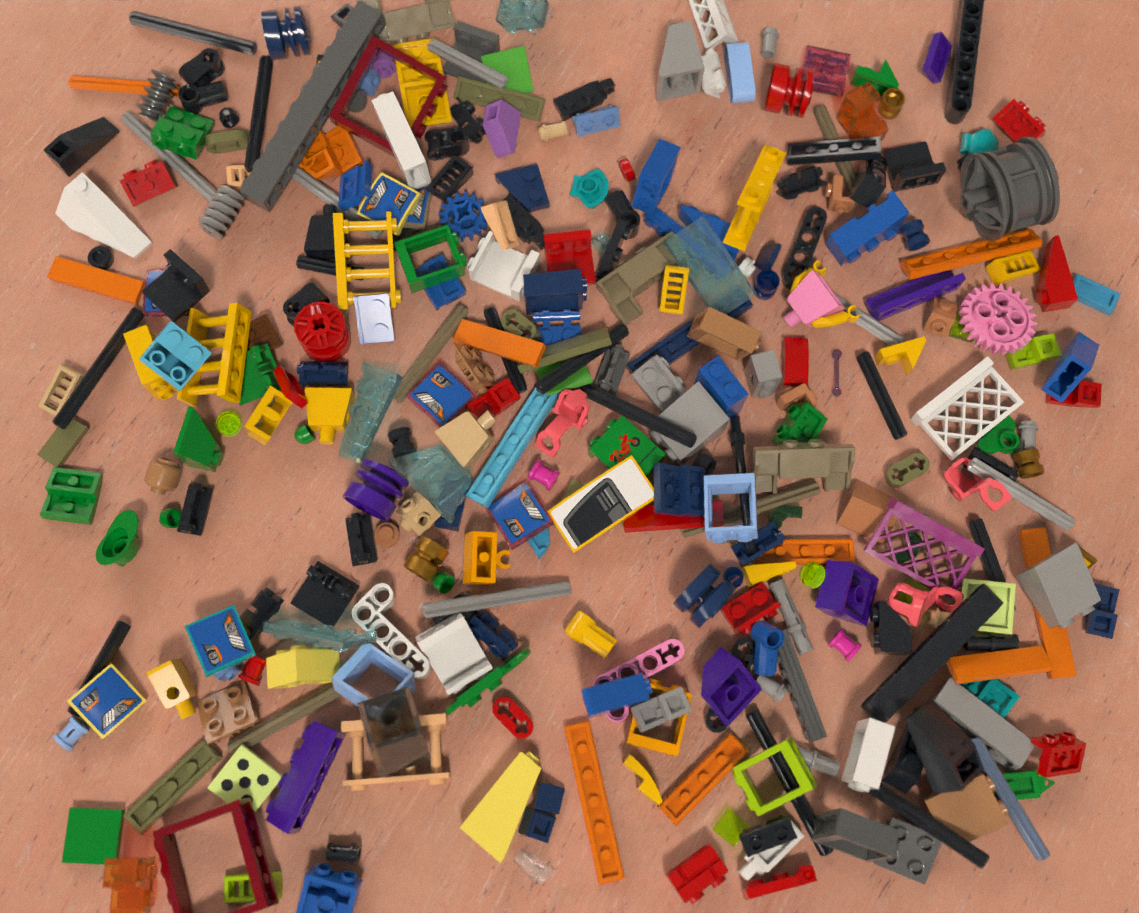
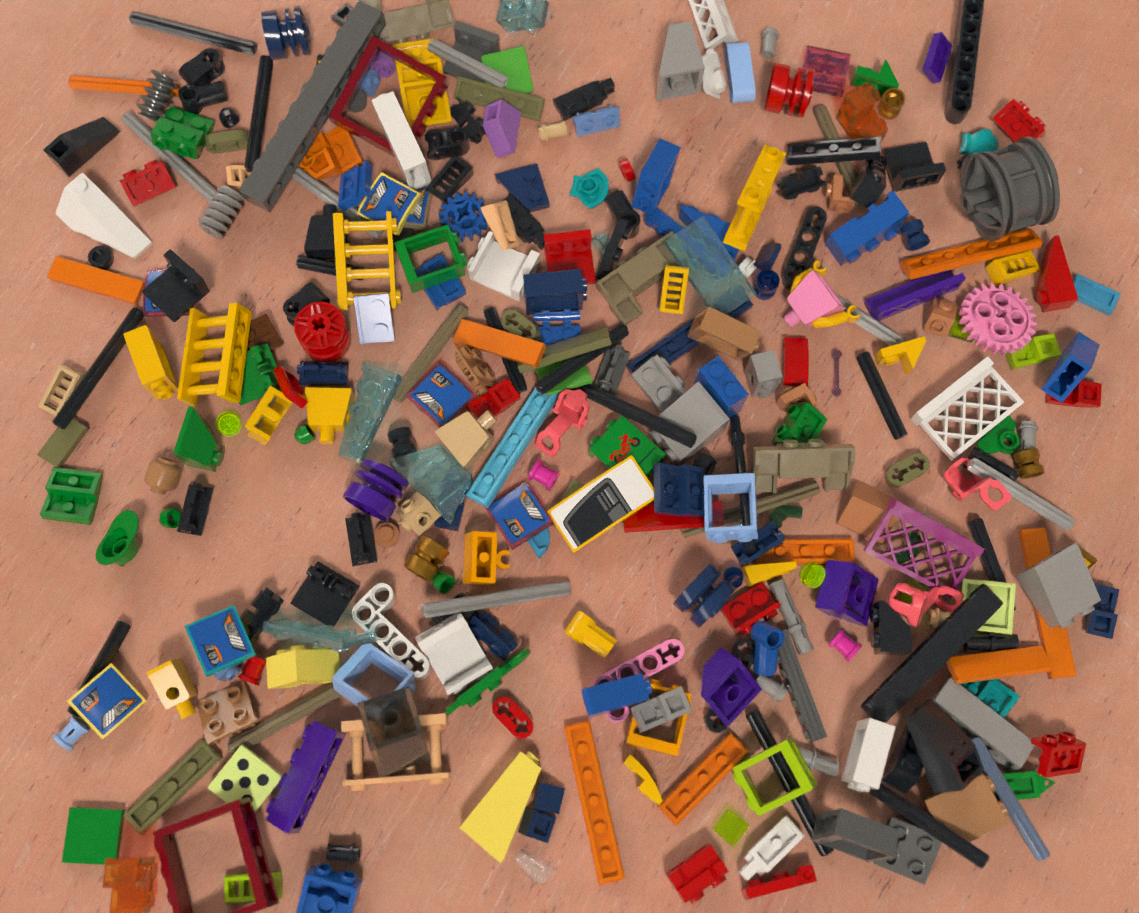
medium azure slope [139,321,212,391] -> none
black hinge [738,814,797,857] -> none

